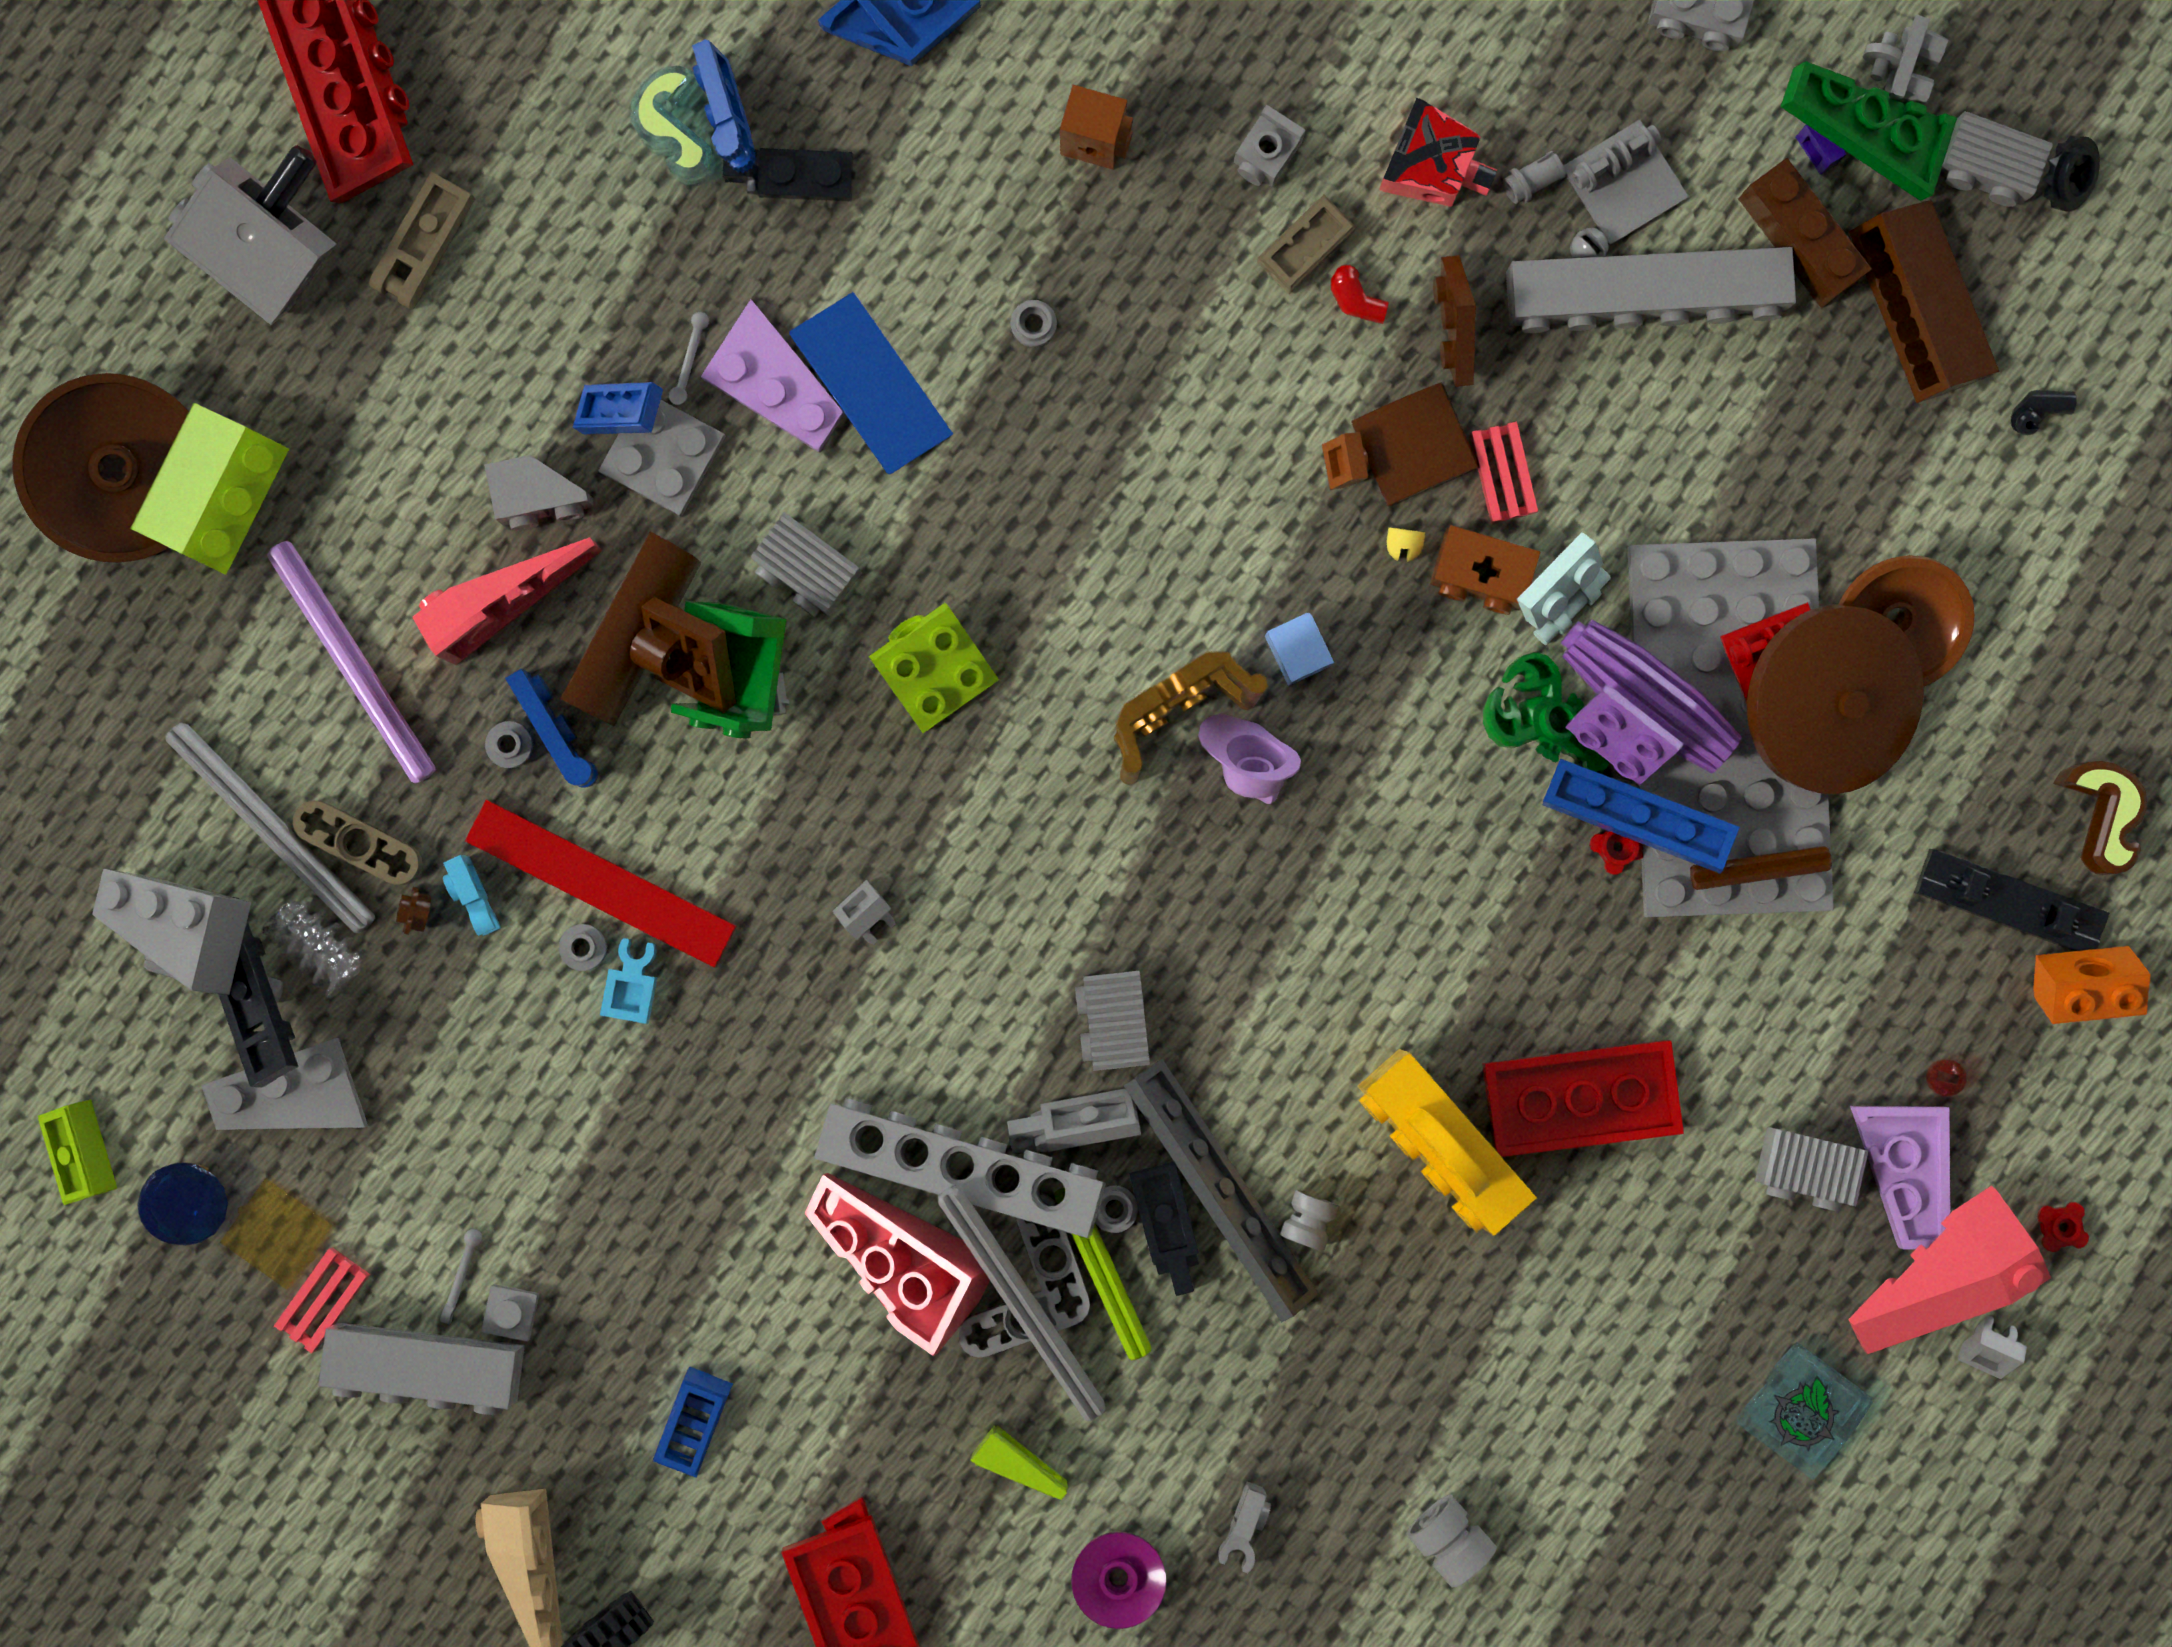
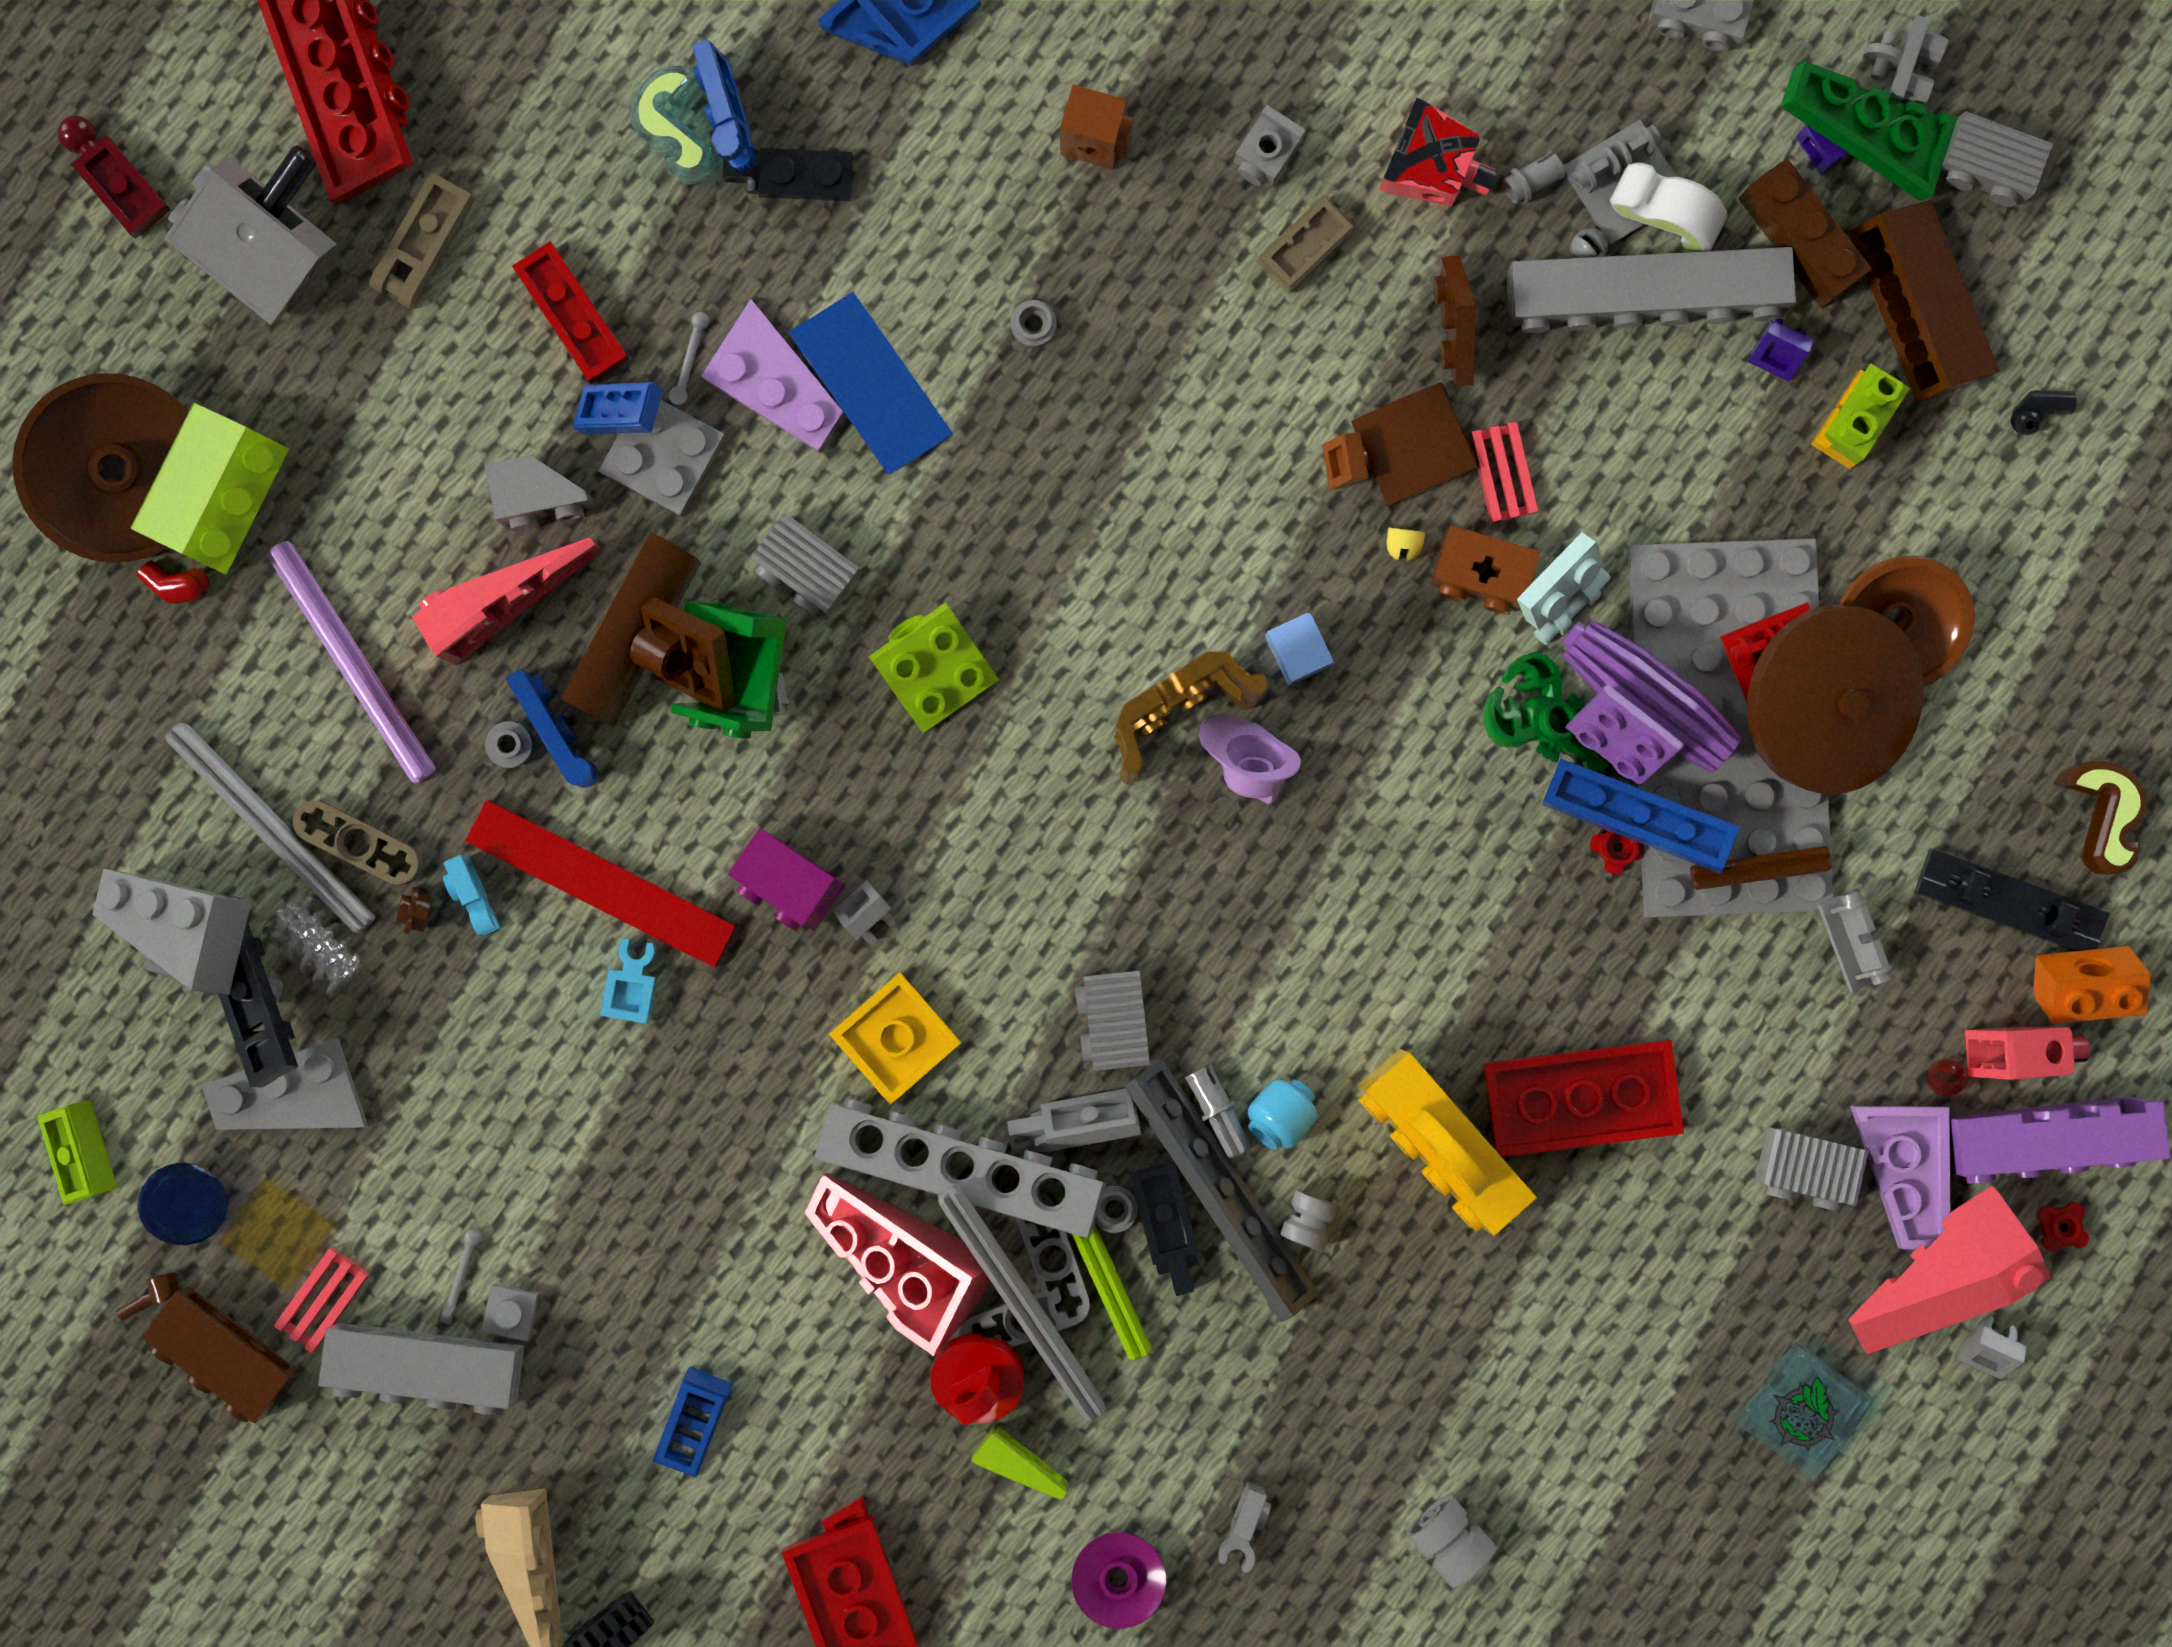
light grey plate [559,924,607,971] -> none
red arm [1331,265,1389,324] -> none
black gear [2043,135,2100,212] -> none
none -> dark red plate [57,116,171,239]
none -> reddish brown hand [116,1272,179,1320]
none -> red arm [136,560,209,604]
none -> reddish brown brick [141,1287,301,1424]
none -> red plate [512,241,630,385]
none -> magenta brick [728,828,846,932]
none -> yellow plate [829,972,962,1105]
none -> red tile [930,1333,1025,1425]
none -> light grey axle [1185,1064,1250,1158]
none -> medium azure head [1248,1080,1318,1150]
none -> white animal [1610,162,1728,252]
none -> dark purple tile [1748,318,1814,382]
none -> lime hips [1811,363,1910,469]
none -> light grey hinge [1817,890,1893,993]
none -> medium lavender wedge [1949,1097,2171,1184]
none -> coral torso [1965,1026,2090,1080]

